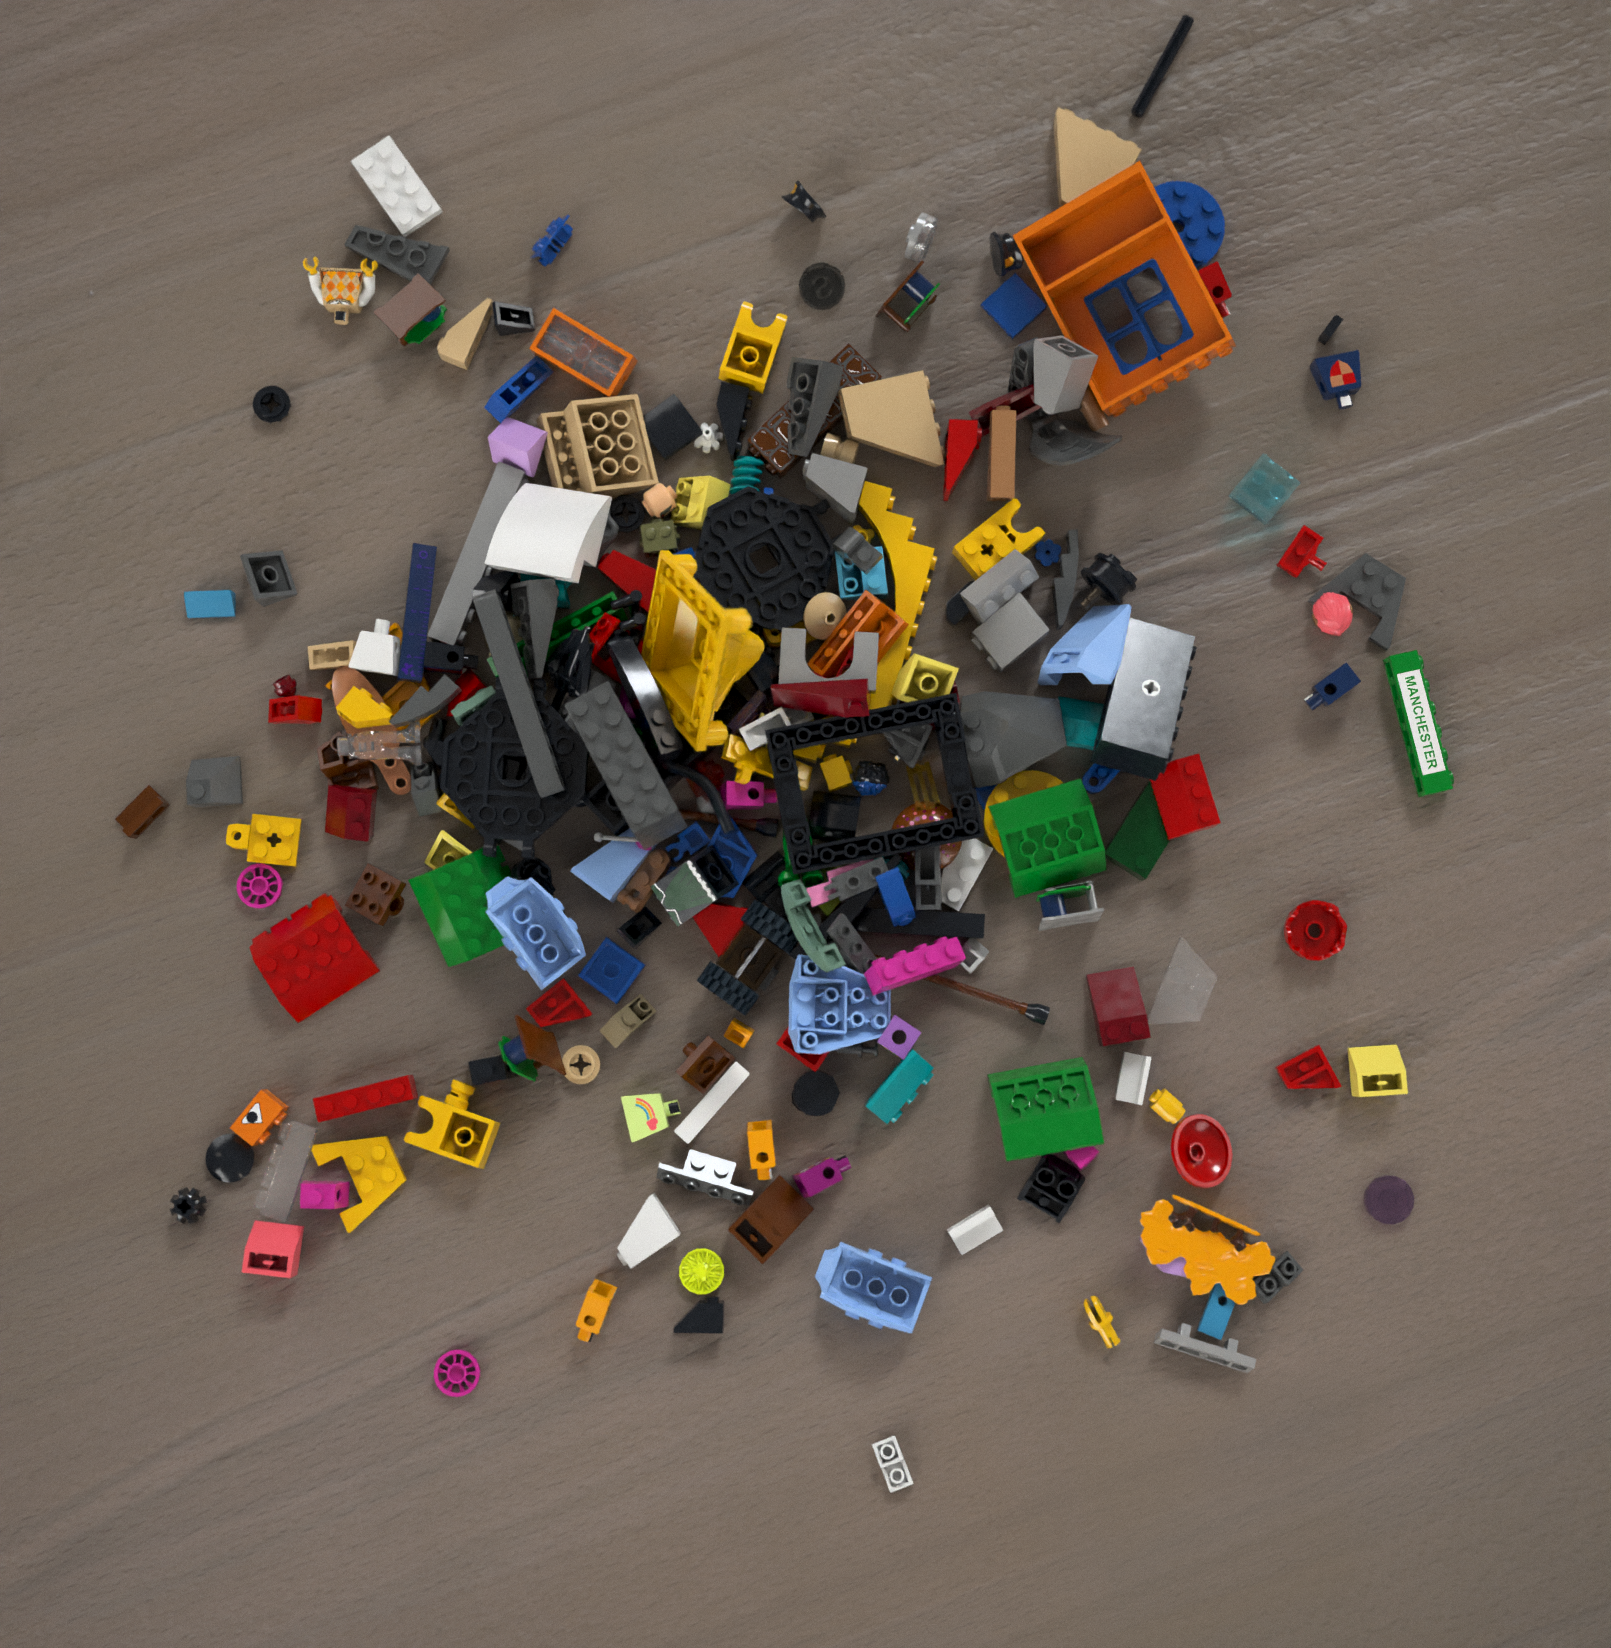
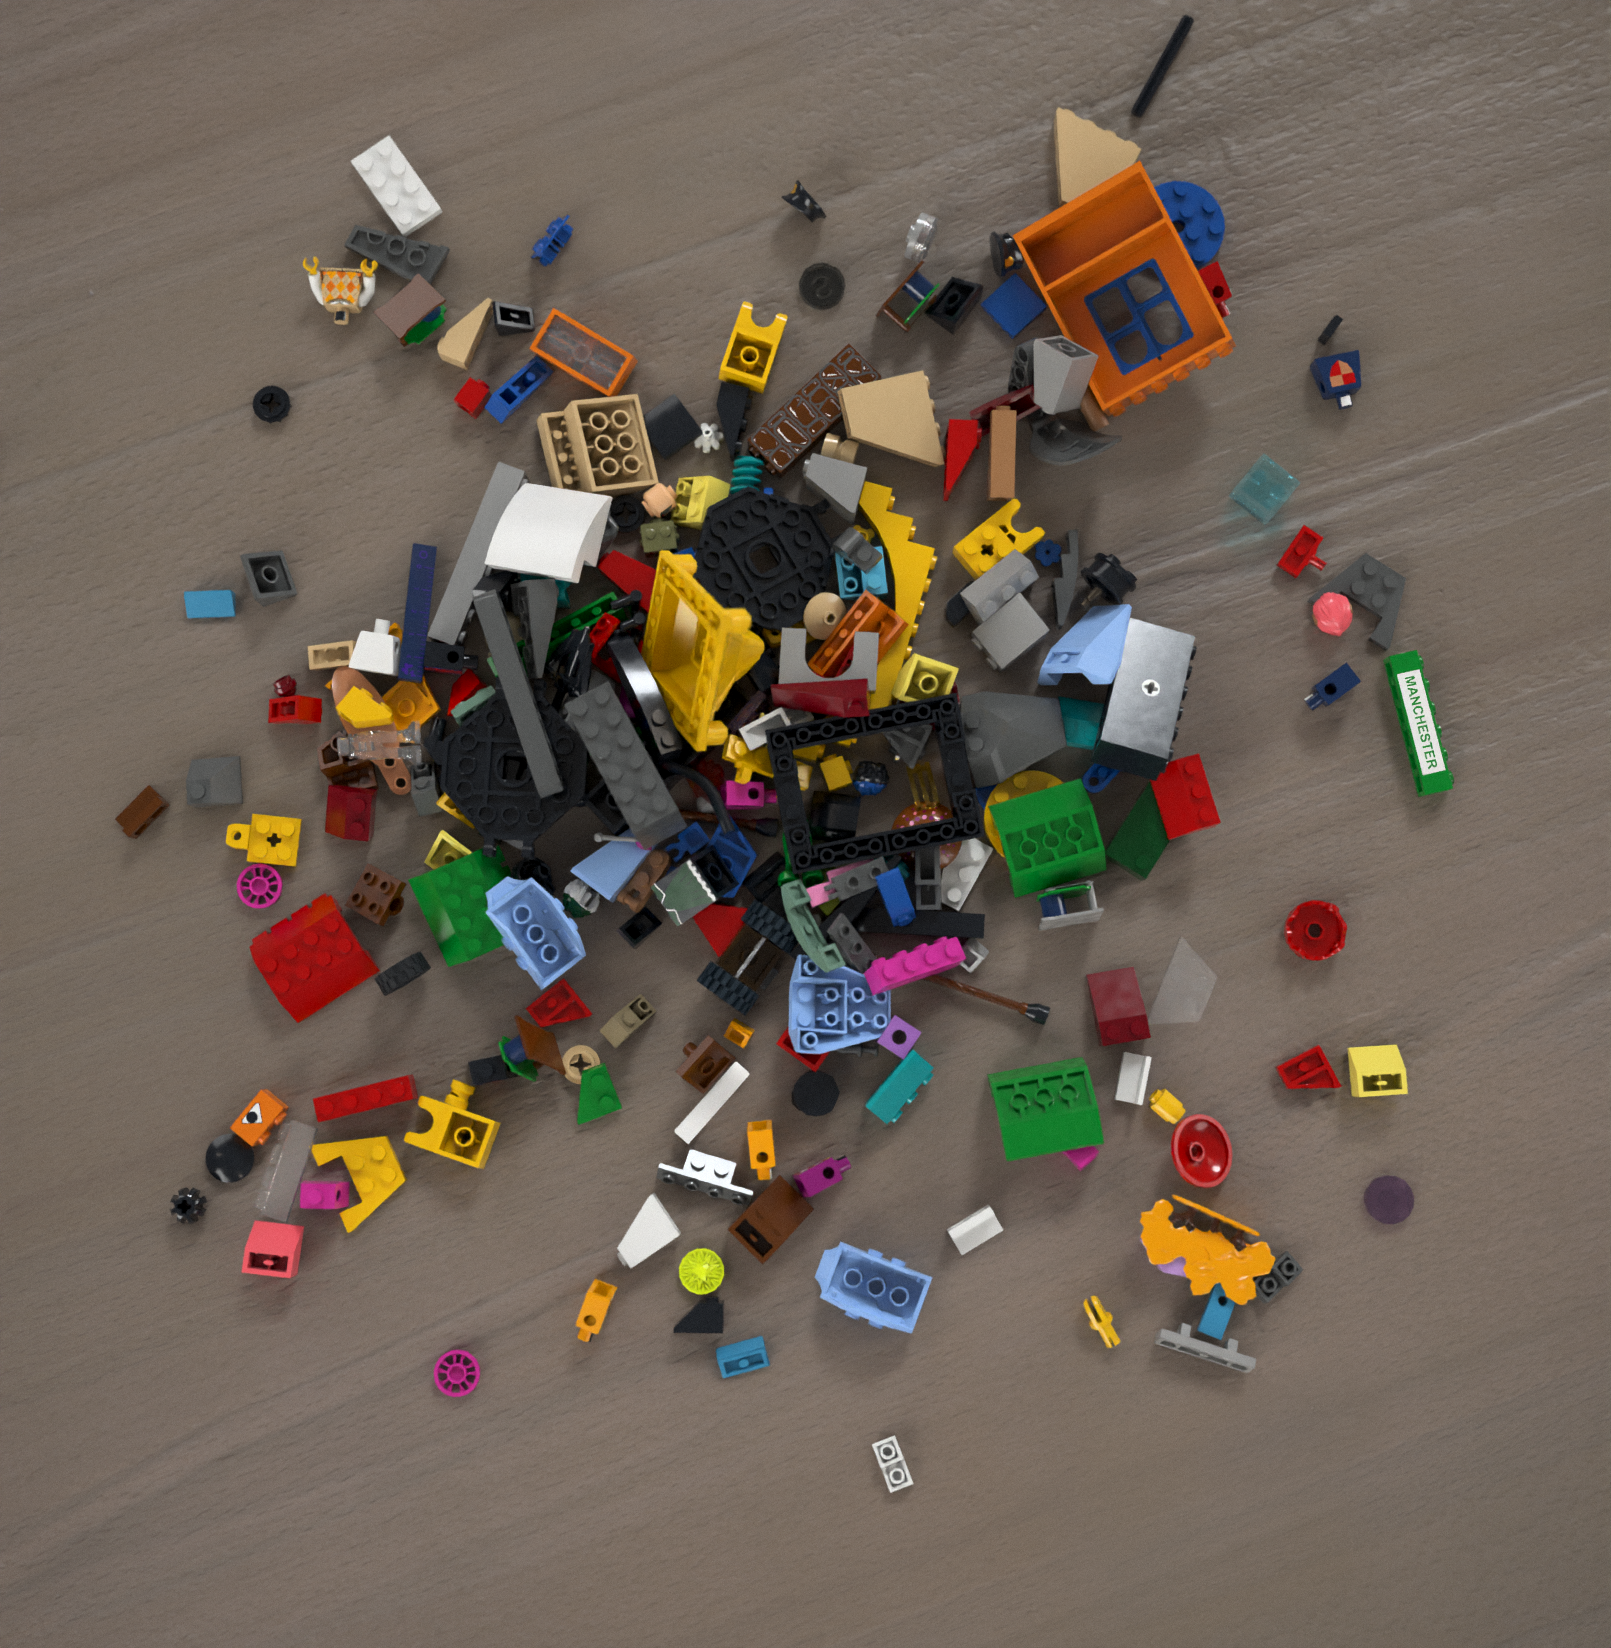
dark grey slope [389,675,463,728] -> none
lavender slope [488,417,548,477] -> none
blue tile [578,937,646,1004] -> none
yellowish green torso [621,1093,681,1142] -> none
dark grey wedge [787,357,843,457] -> none
black slope [1017,1154,1085,1223] -> none
none -> black tyre [374,951,431,996]
none -> red brick [453,377,492,419]
none -> white piece [562,879,600,918]
none -> green wing [577,1062,622,1125]
none -> dark azure slope [716,1336,770,1378]
none -> black slope [925,277,984,335]

